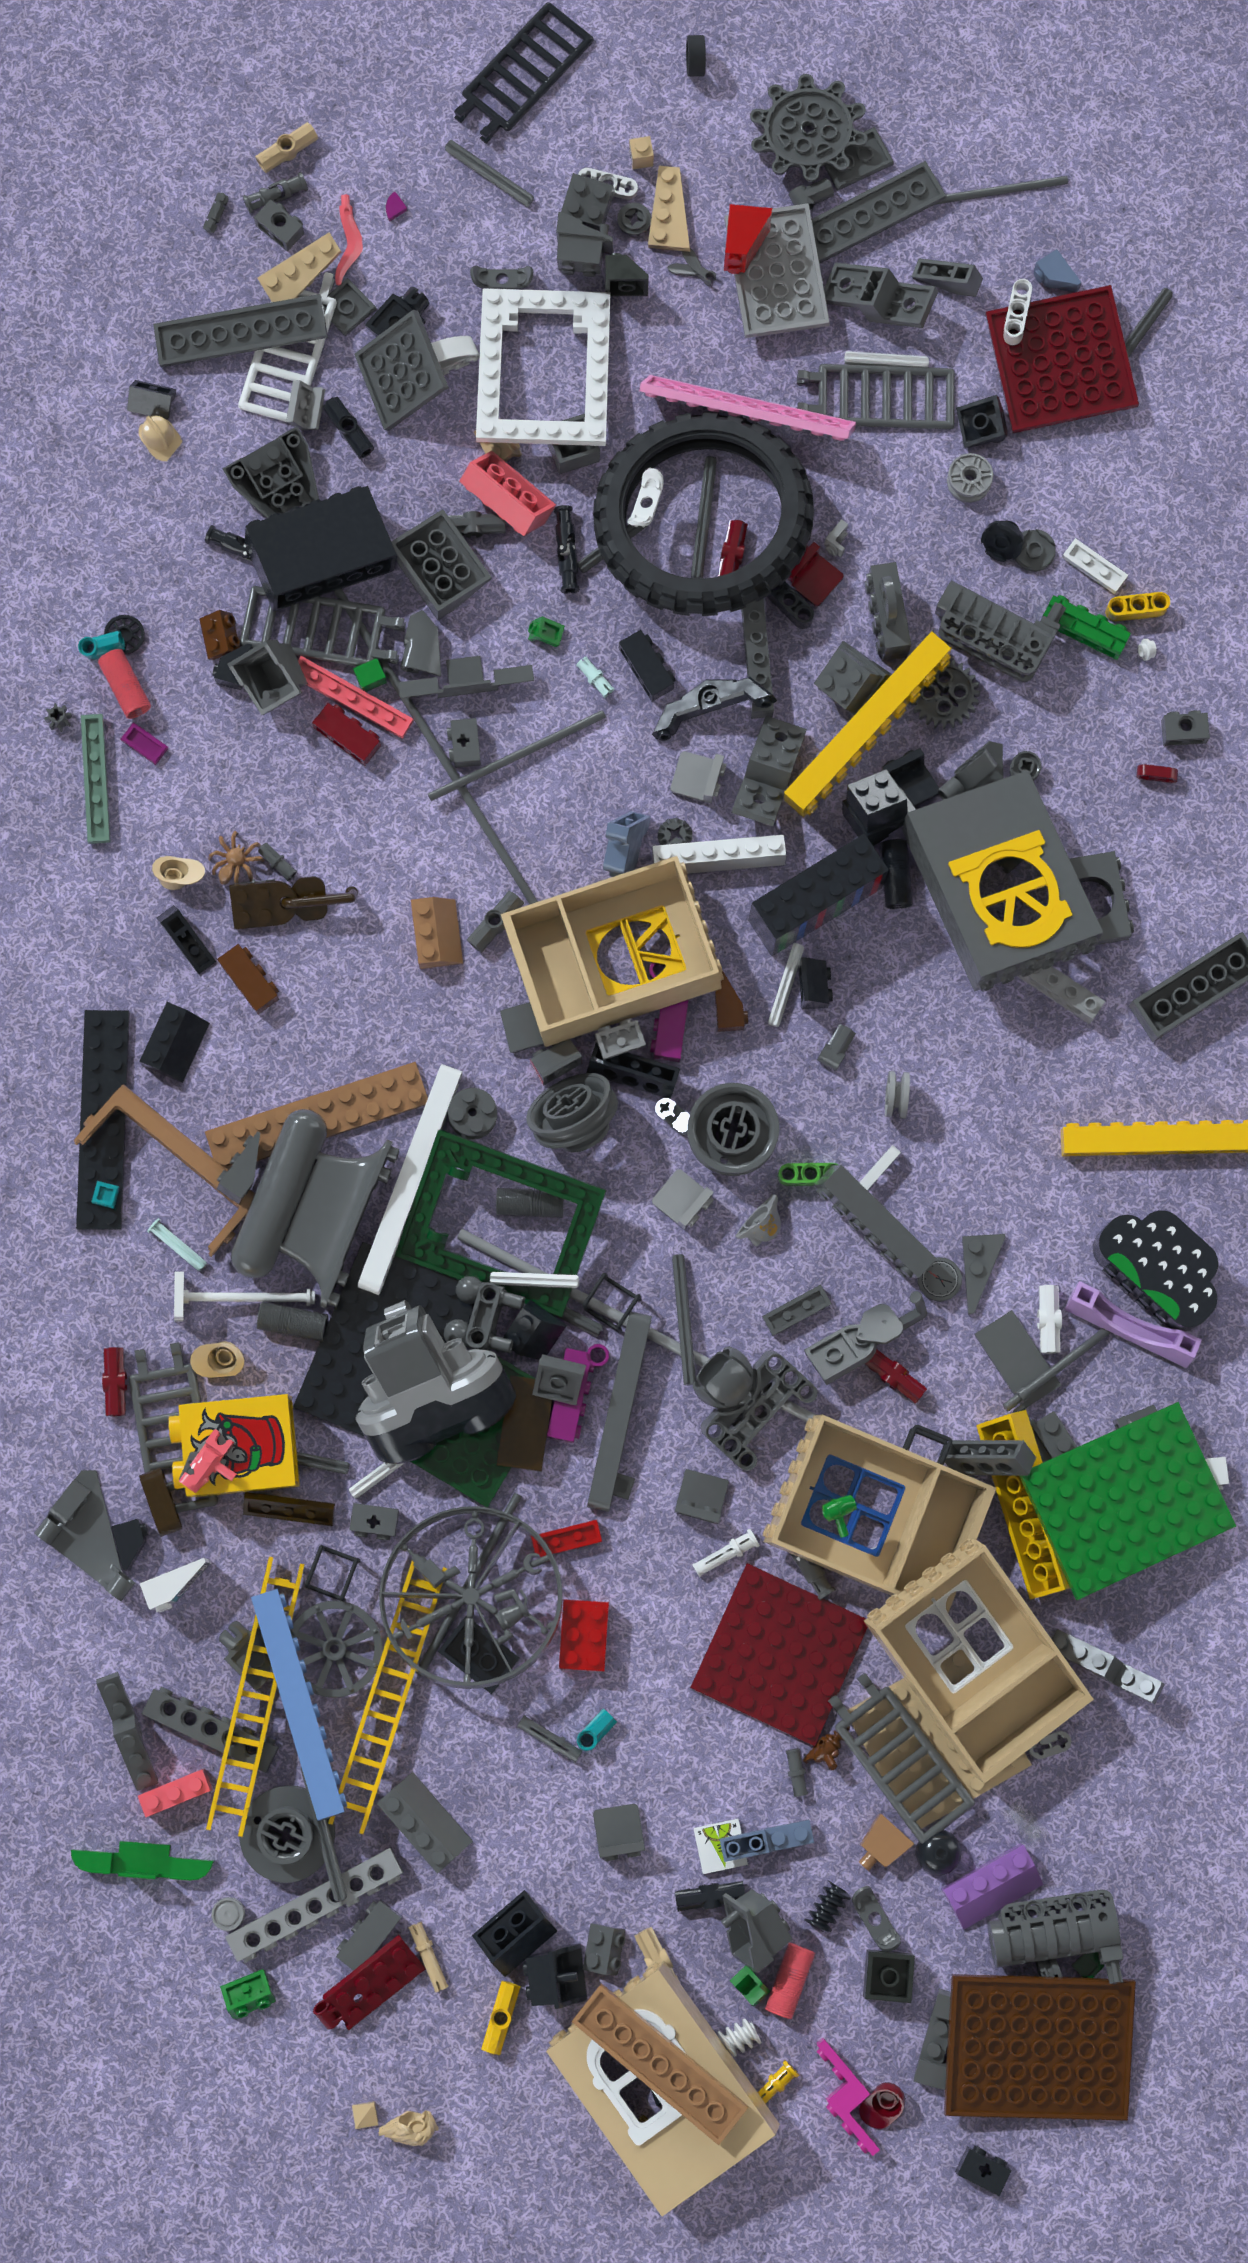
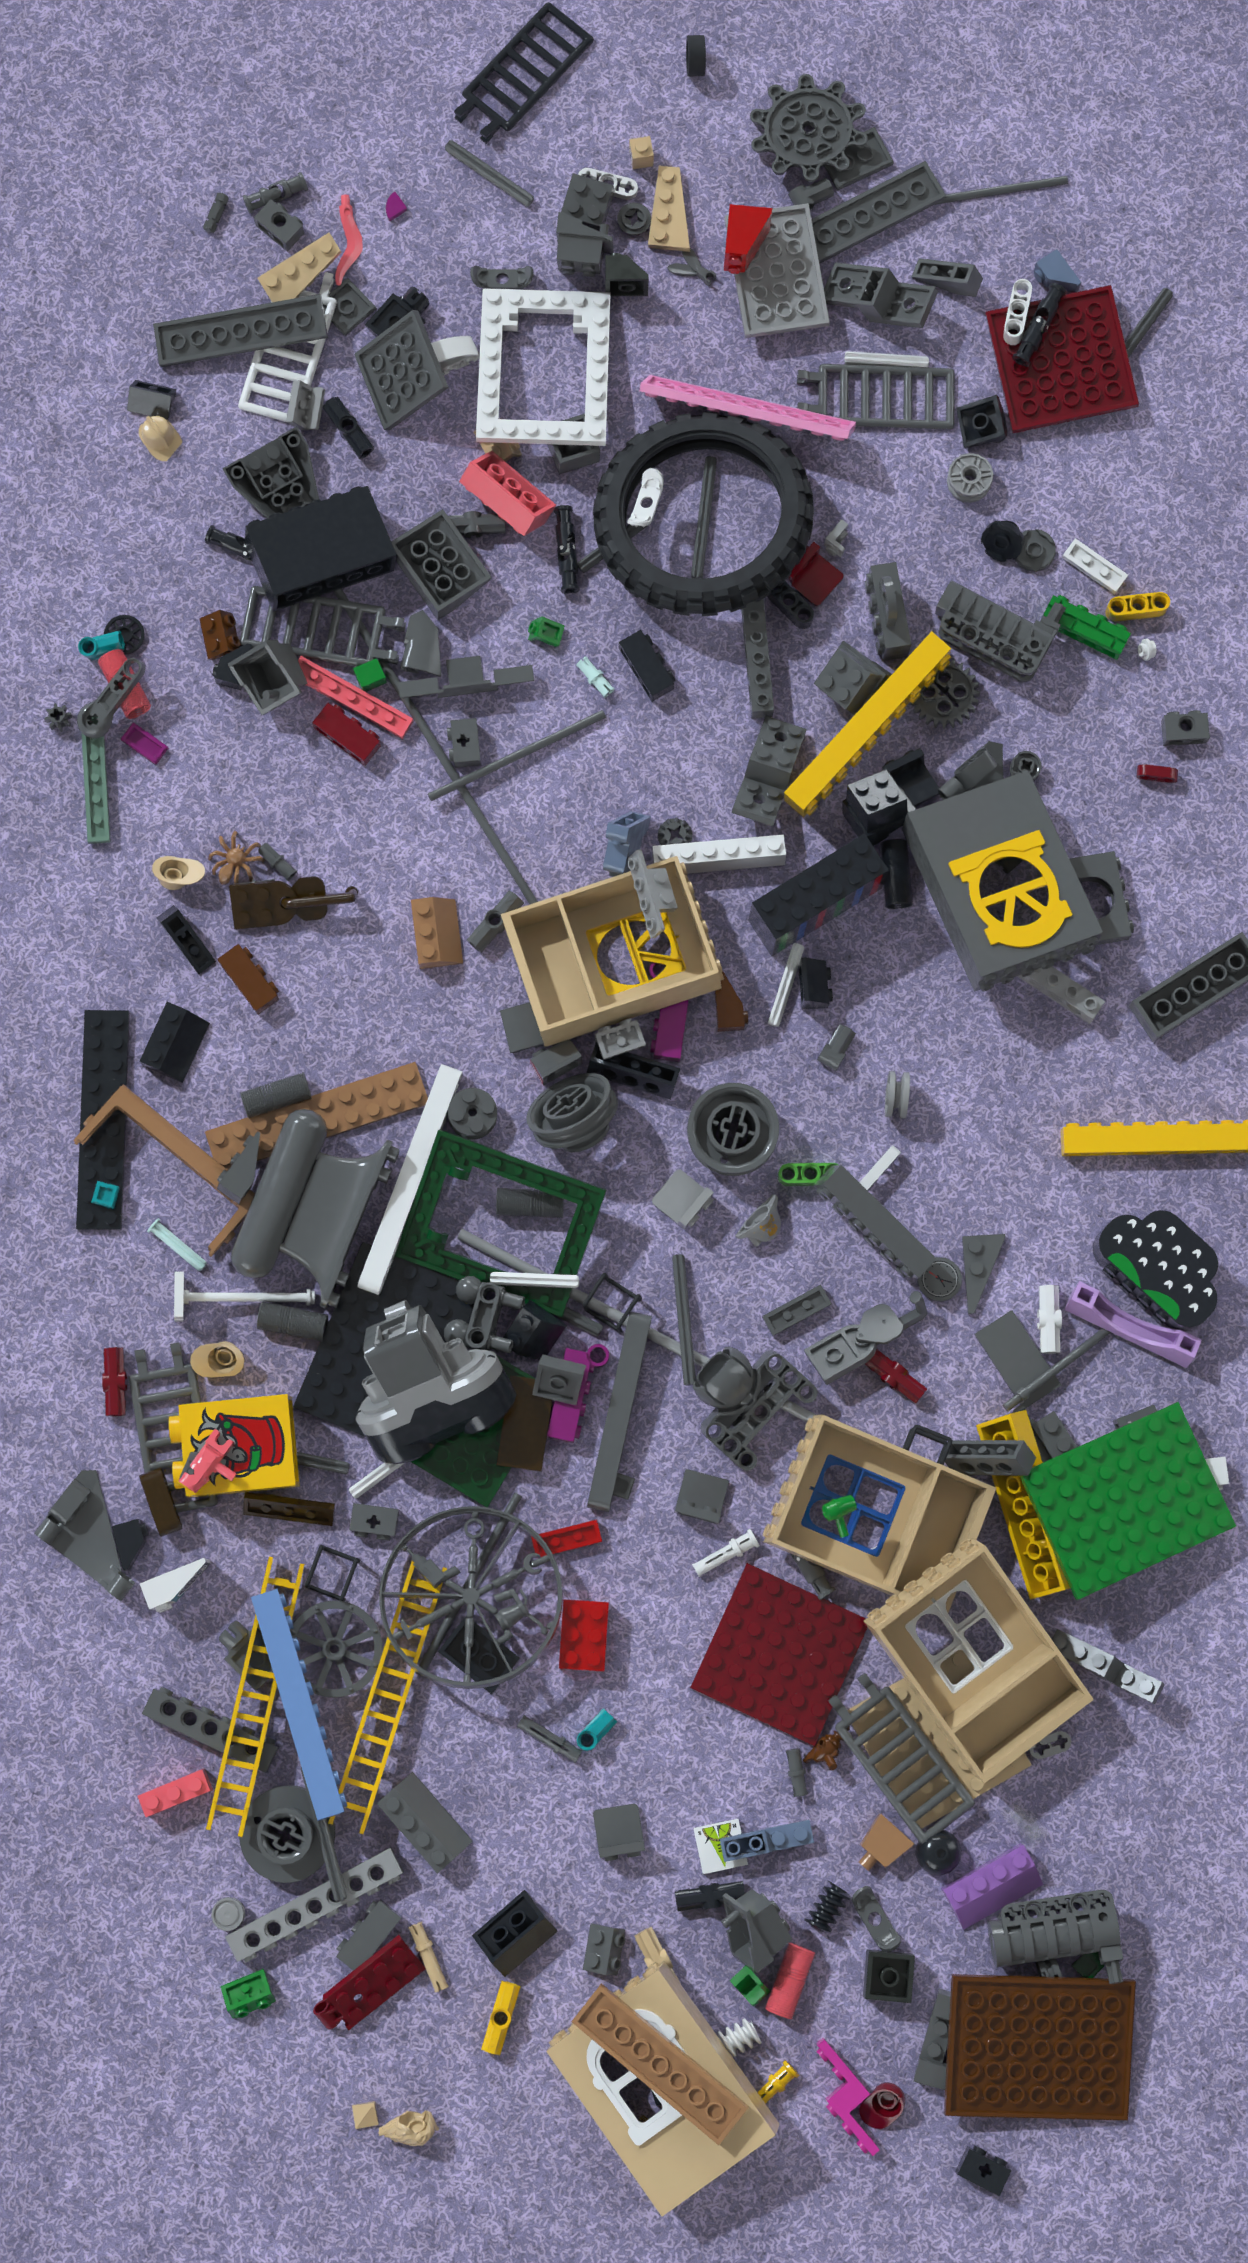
green piece [71,1841,215,1881] -> none
dark grey bracket [96,1672,159,1791] -> none
tan piece [255,122,318,173] -> none
black piece [523,1943,588,2009] -> none
helmet [652,677,777,741] -> none
piece [655,1098,689,1136] -> none
light grey bracket [670,751,727,803] -> none
dark red piece [718,519,748,576] -> none
none -> dark grey beam [77,658,145,739]
none -> dark grey piece [240,1072,312,1119]
none -> light grey bracket [628,849,678,938]
none -> black piece [1012,283,1067,367]

